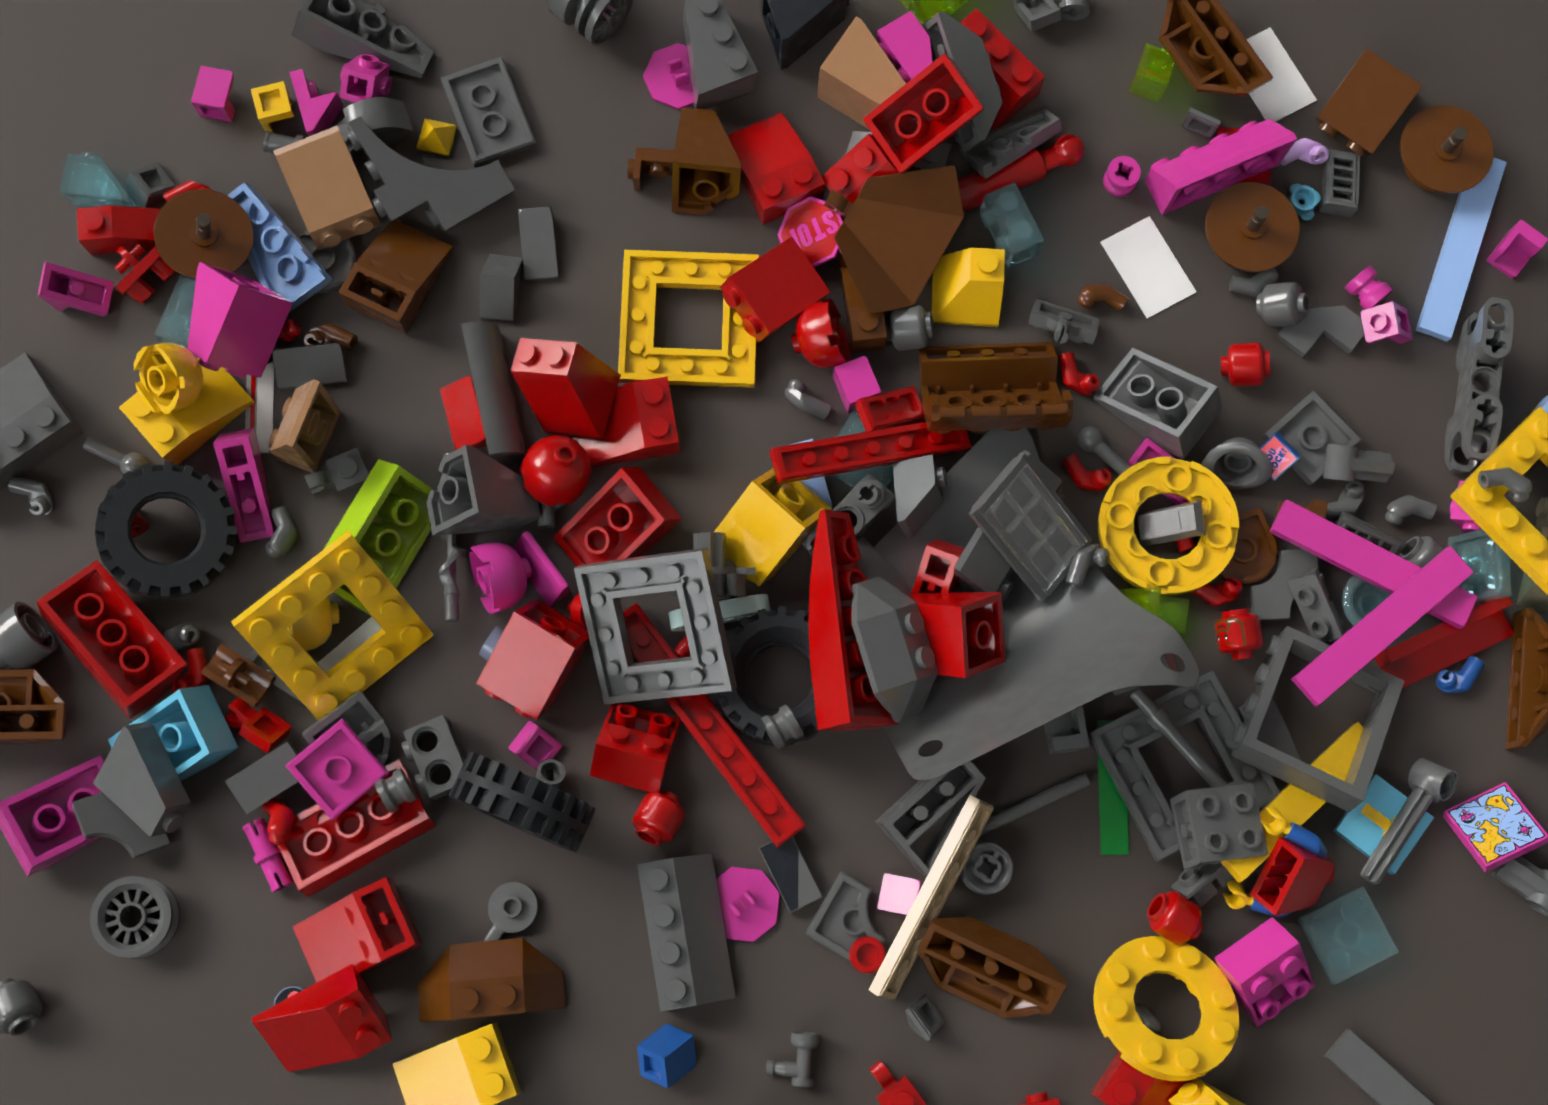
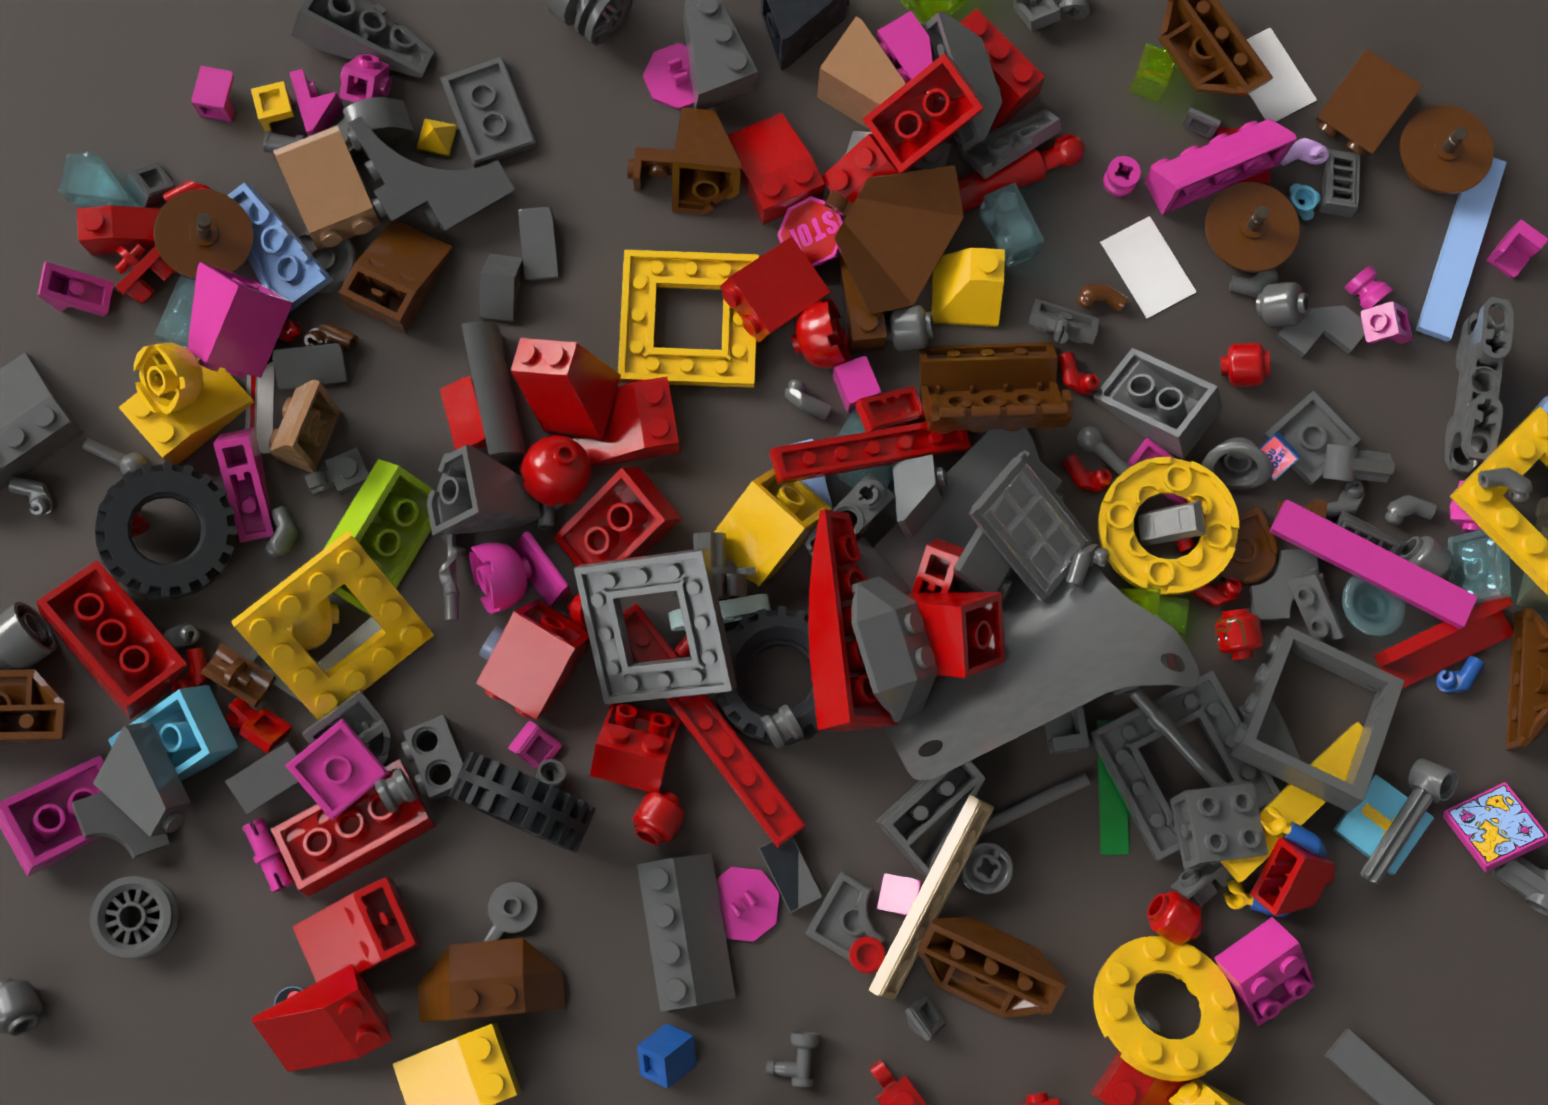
red arm [262,797,295,845] -> none
dark pink tile [1291,546,1474,707] -> none
clear light blue plate [1297,886,1399,984] -> none

